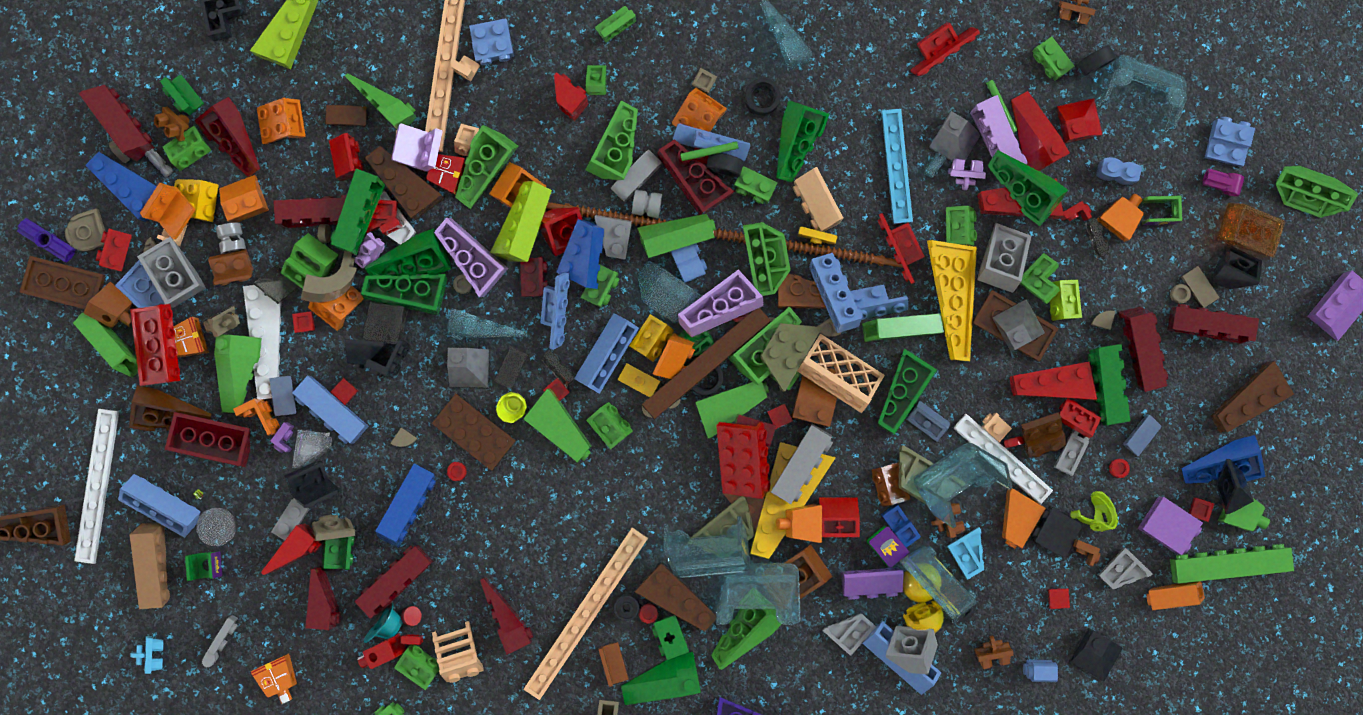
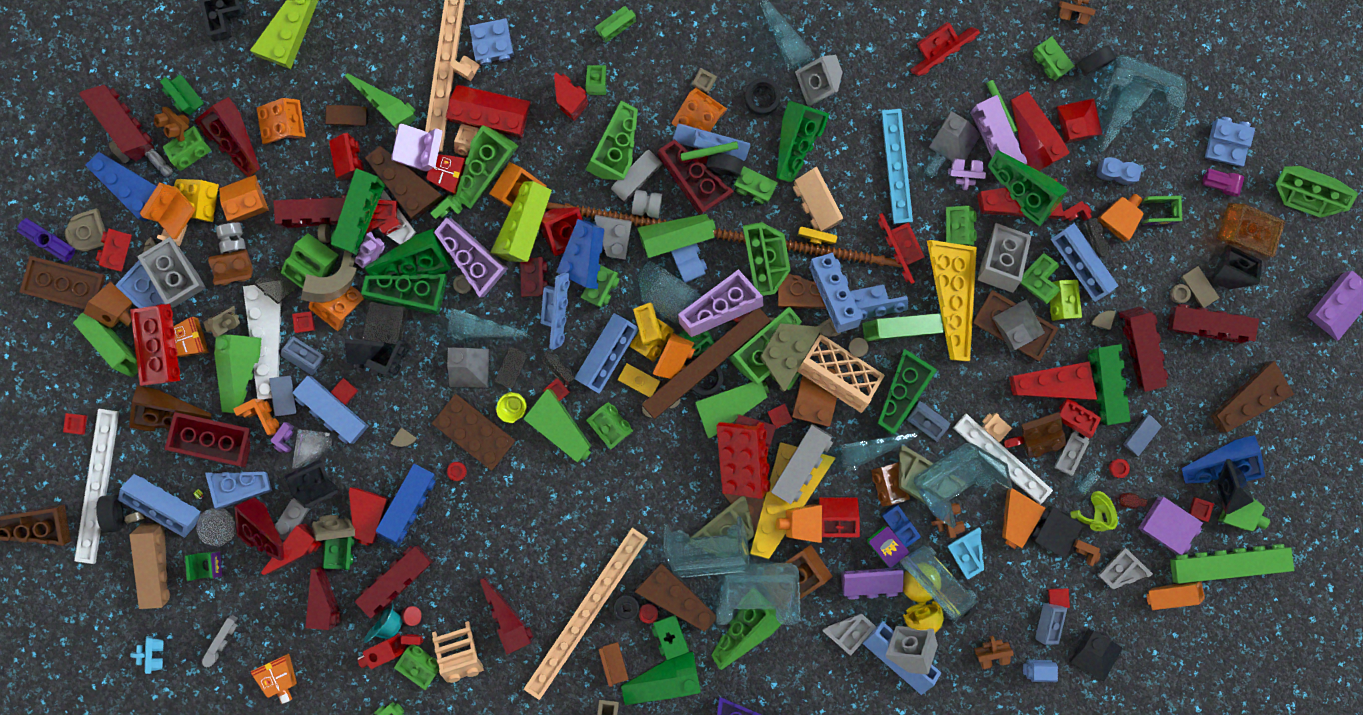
none -> red tile [63,413,87,435]
none -> black tyre [96,494,124,533]
none -> dark tan tile [124,512,145,524]
none -> medium blue wing [205,472,272,510]
none -> dark red wedge [235,497,284,561]
none -> sand blue slope [281,336,325,375]
none -> red slope [349,487,390,546]
none -> bright green bracket [430,194,463,219]
none -> red slope [446,85,531,138]
none -> yellow plate [633,302,662,345]
none -> light grey slope [795,55,843,107]
none -> clear light blue wedge [838,433,917,471]
none -> dark tan tile [849,338,869,357]
none -> sand blue slope [1035,603,1067,645]
none -> medium blue brick [1051,223,1118,302]
none -> clear light blue pin [1076,470,1100,495]
none -> clear light blue wedge [1097,77,1156,154]
none -> clear red cylinder [1119,492,1147,509]

